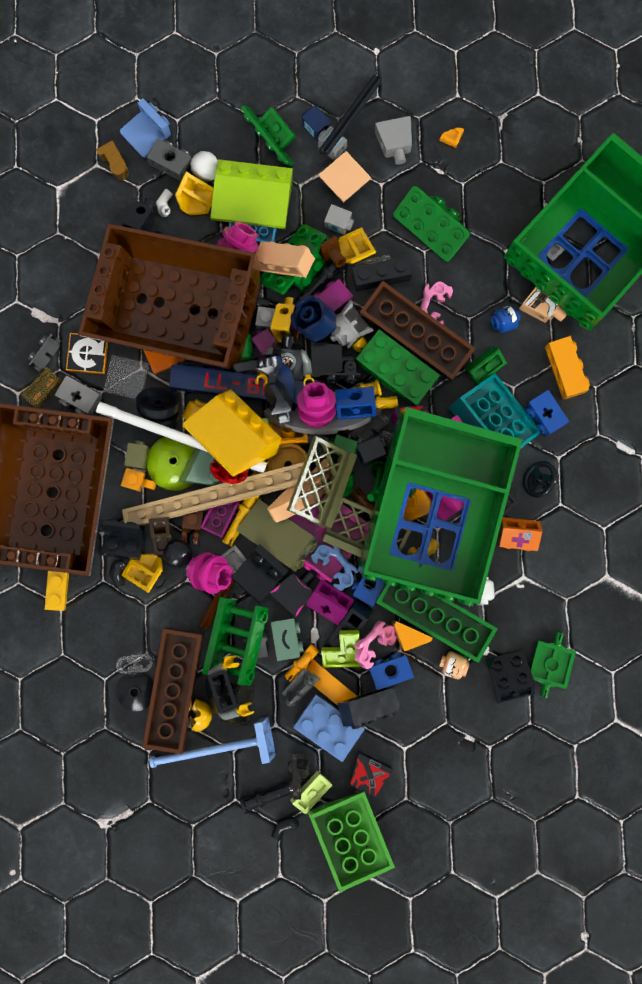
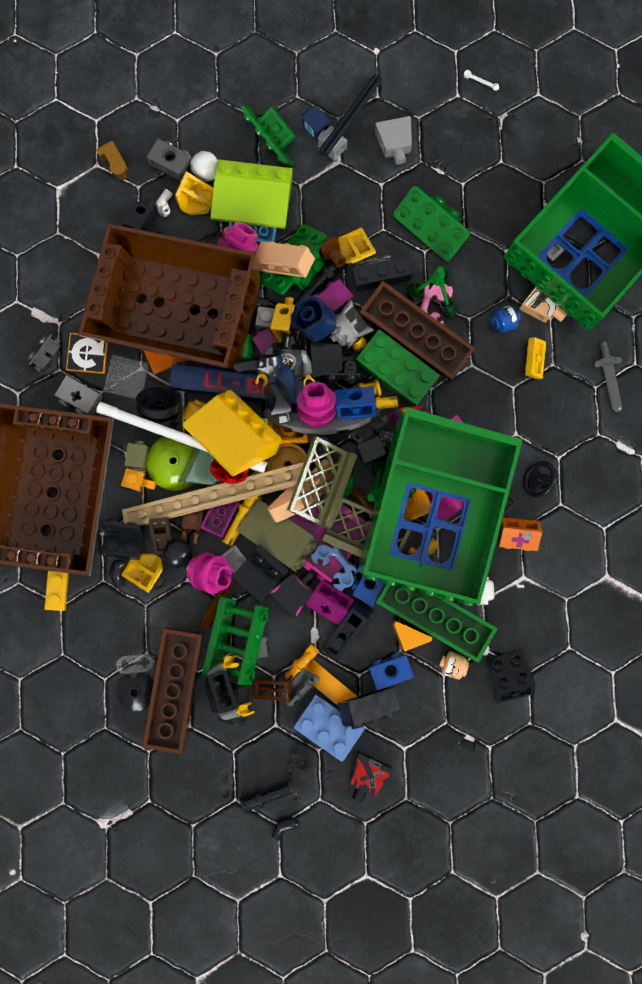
clear yellow tile [22,368,62,408] -> none
medium blue bracket [120,98,171,157] -> none
light blue tile [149,717,276,768] -> none
yellow hair [190,699,212,732] -> none
sand green brick [271,618,304,661] -> none
yellowish green plate [290,771,332,814] -> none
bright green slope [308,791,395,893] -> none
light nougat piece [319,151,371,203] -> none
lime tile [321,630,361,668] -> none
light grey brick [324,204,354,235] -> none
green brick [328,434,358,458] -> none
bright pink helmet [354,620,397,669] -> none
light orange tile [439,128,464,148] -> none
teal slope [449,373,540,448] -> none
green slope [464,346,507,385] -> none
blue brick [525,390,570,437] -> none
green plate [530,632,576,698] -> none
light orange brick [545,336,590,400] -> none
none -> reddish brown tile [254,679,292,701]
none -> plant [407,265,458,317]
none -> white hinge [464,70,499,91]
none -> yellow plate [525,337,546,379]
none -> dark grey sword [593,340,622,412]

